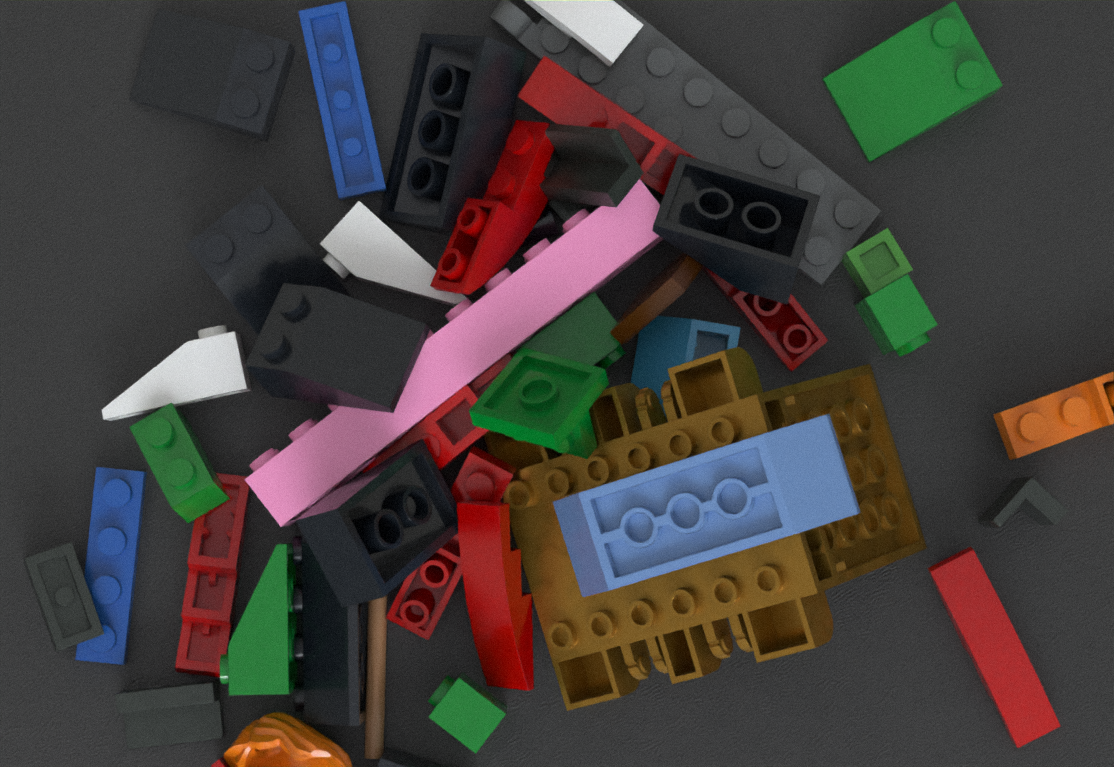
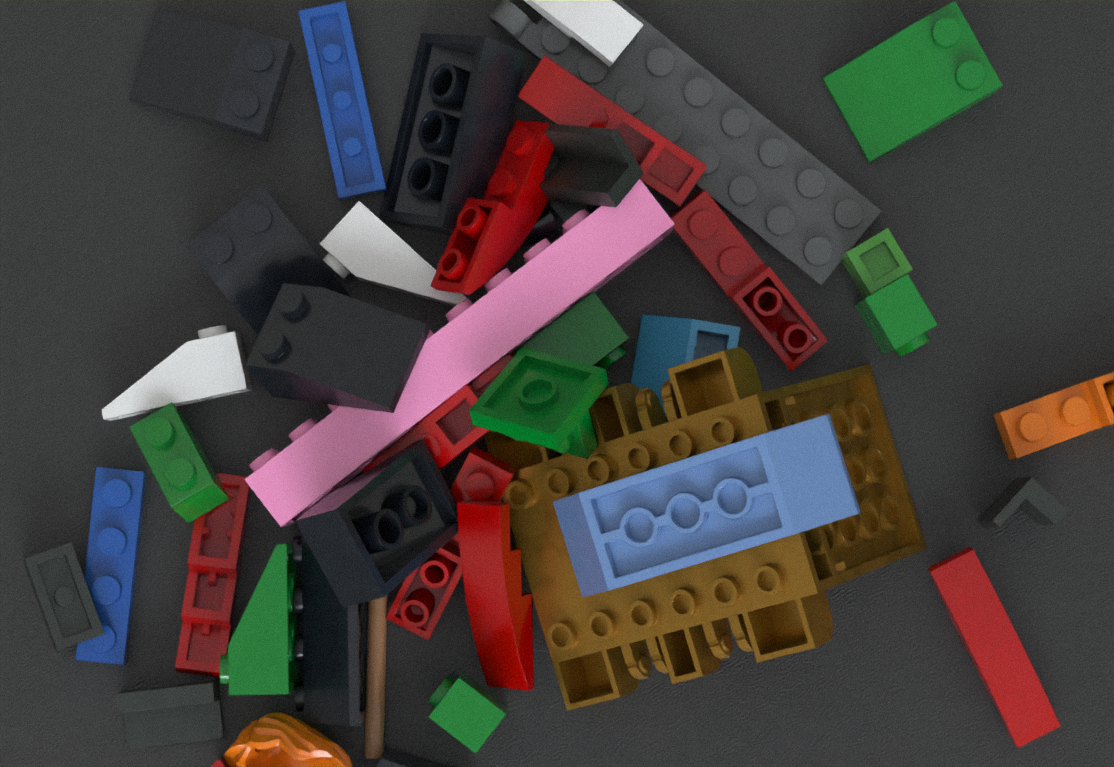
reddish brown tile [609,252,703,345] -> none
black slope [652,154,820,304] -> none

